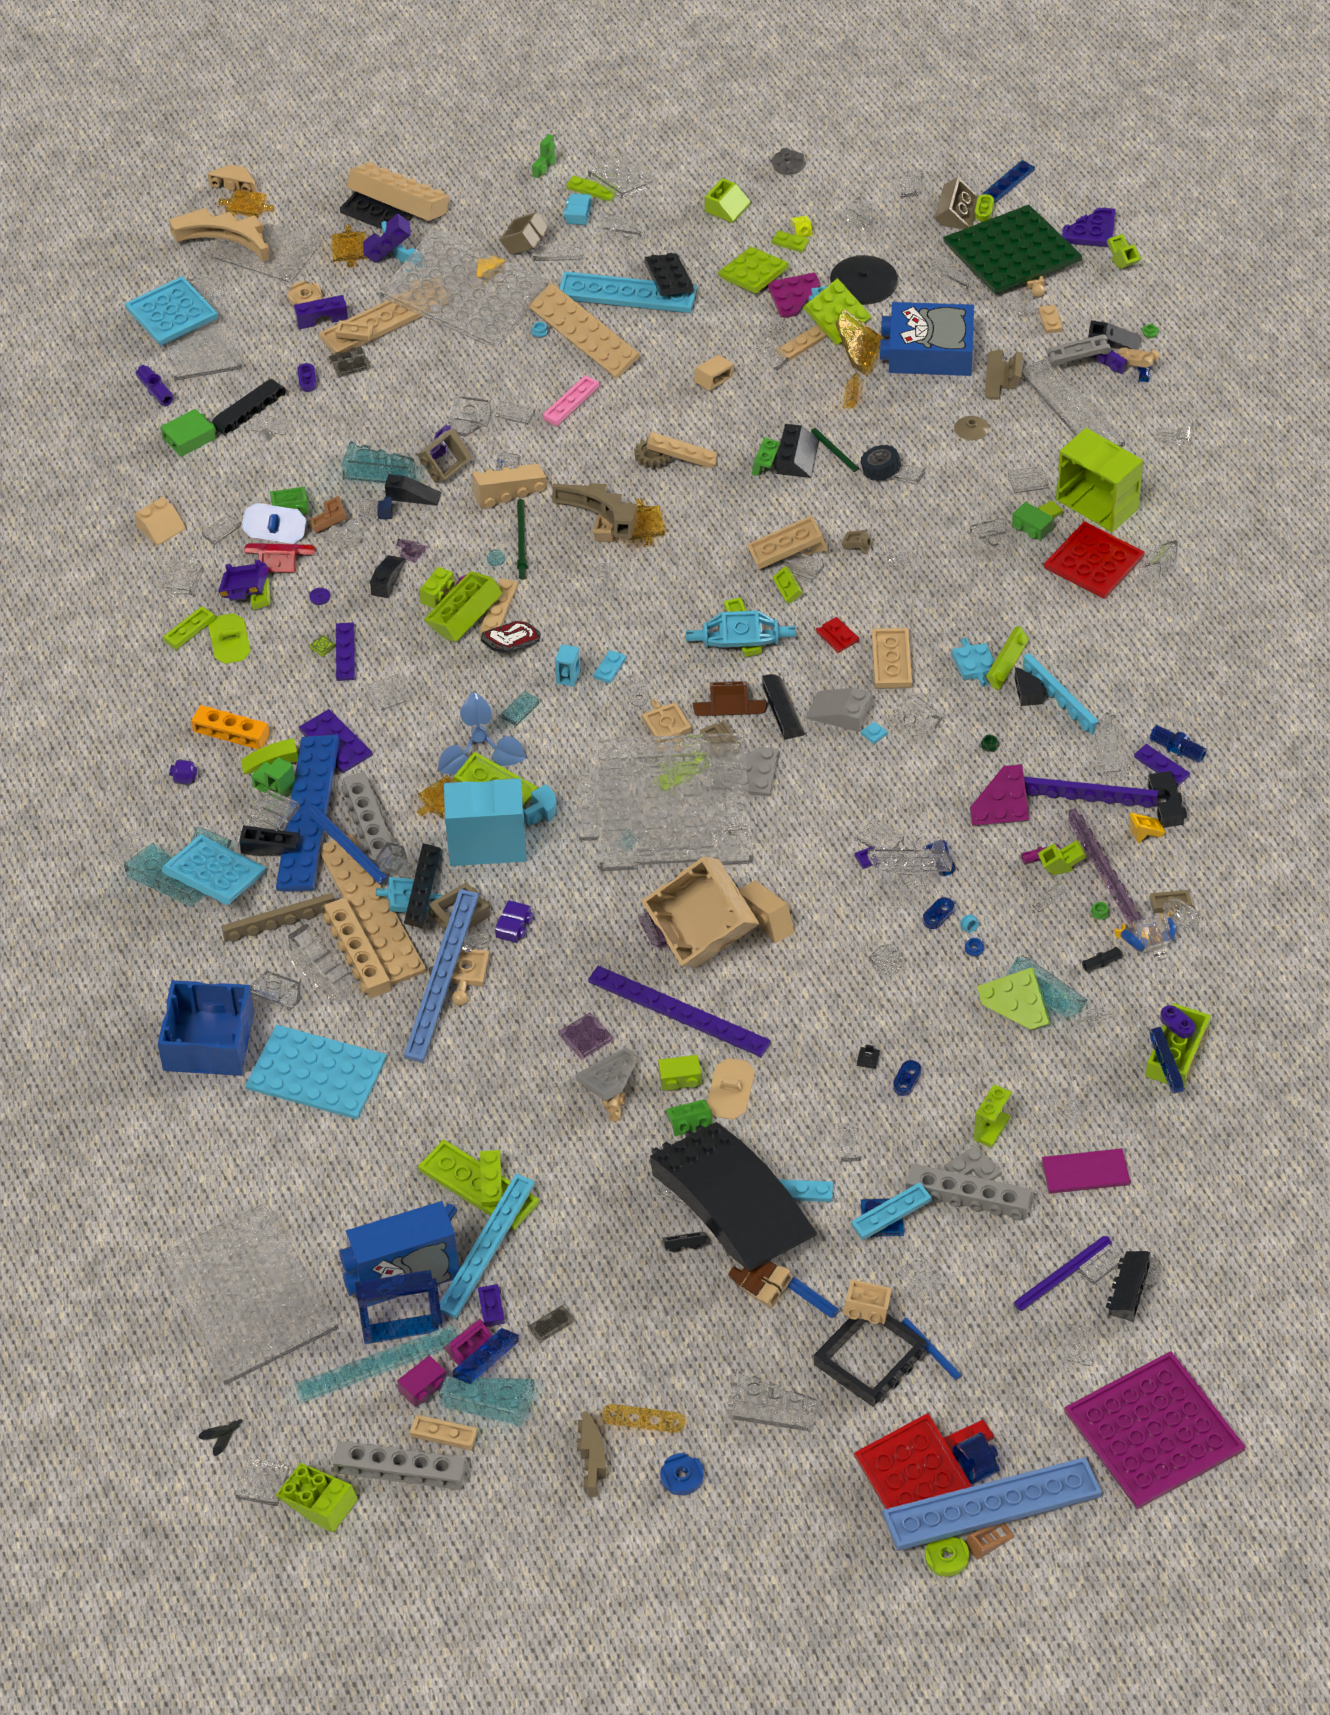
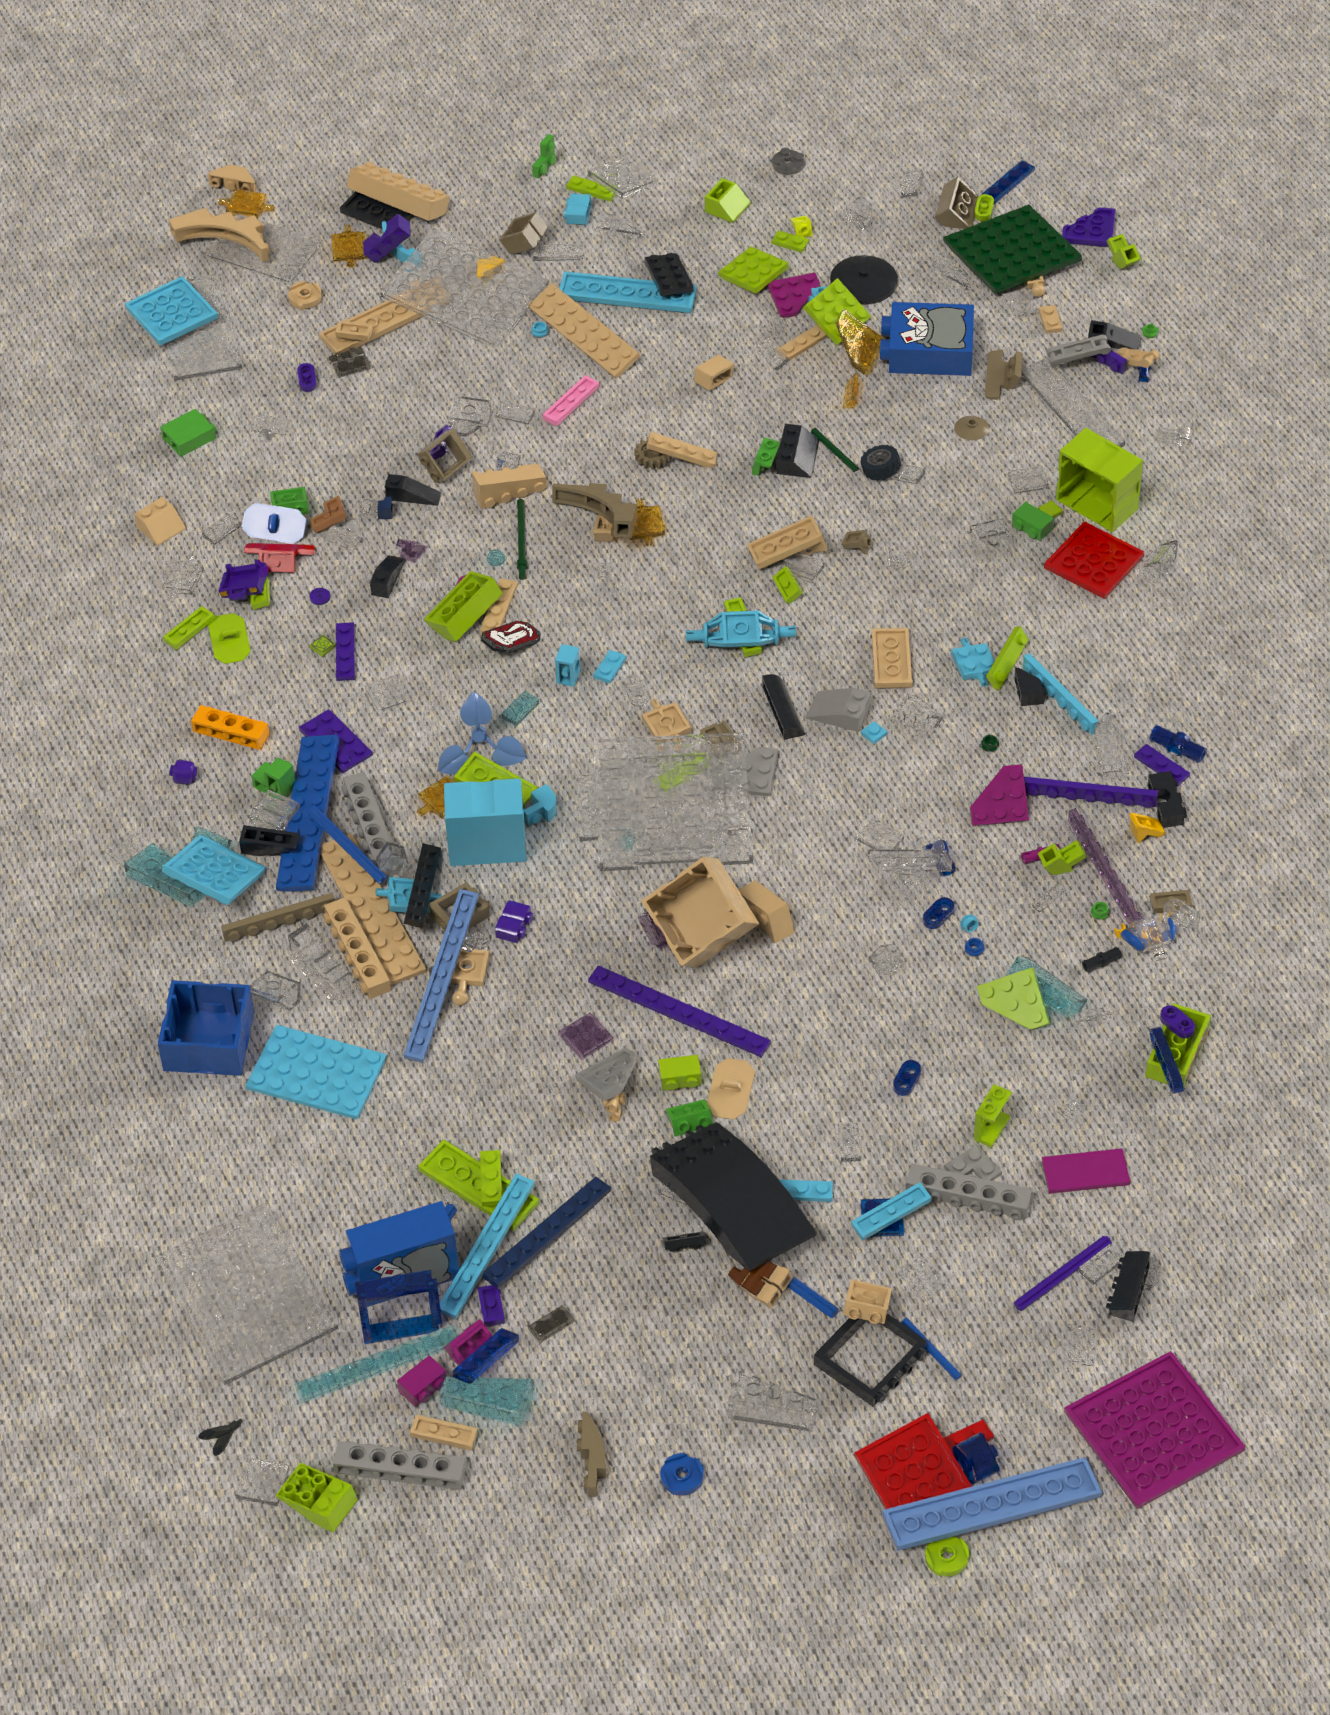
dark purple piece [135,364,174,407] -> none
black beam [212,379,286,436] -> none
lime slope [241,738,298,775] -> none
dark purple arch [293,295,348,329] -> none
clear light blue wedge [342,441,416,483] -> none
lime brick [419,566,455,608] -> none
clear yellow beam [602,1404,685,1433] -> none
reddish brown plate [693,681,766,716] -> none
red plate [816,617,859,653] -> none
dark purple tile [854,847,880,869] -> none
black tile [857,1044,880,1069] -> none
medium nougat slope [965,1523,1015,1560] -> none
none -> dark blue plate [482,1176,611,1289]

